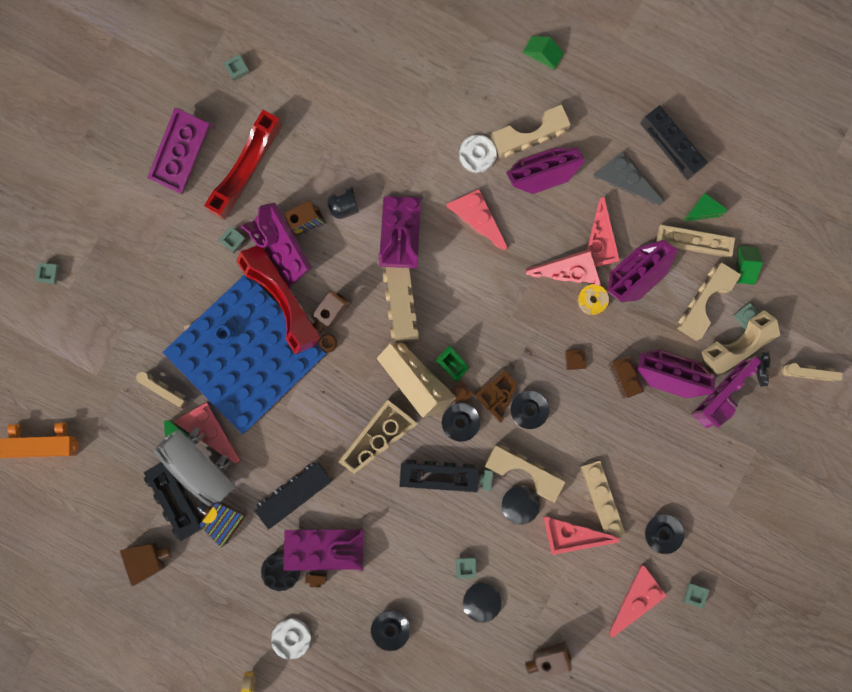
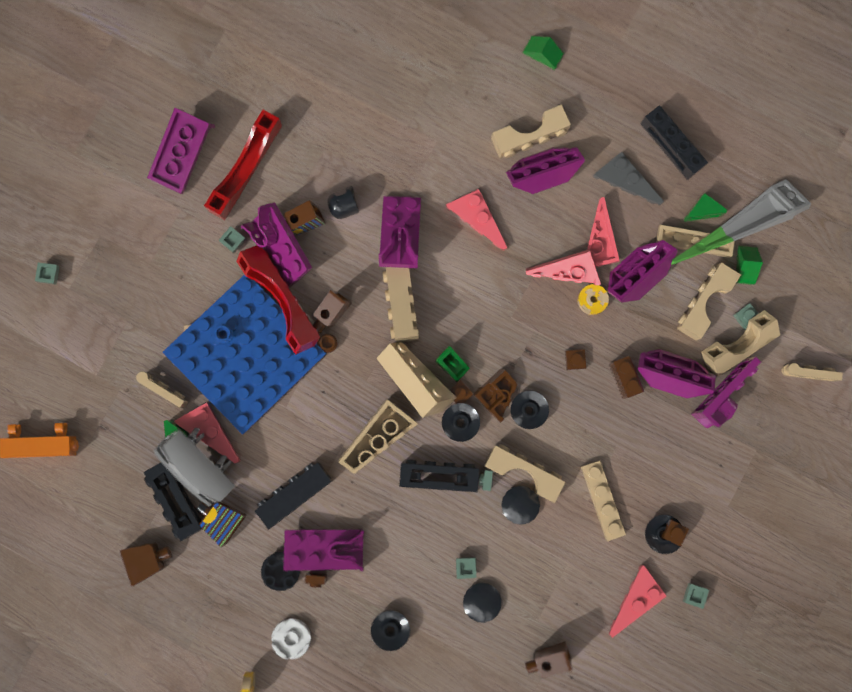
sand green plate [223,54,250,81] -> none
white tile [459,135,496,173] -> none
coral wing [544,517,620,555] -> none
black dish [756,349,771,387] -> none
none -> reddish brown plate [662,519,689,546]
none -> light grey plate [671,179,811,265]

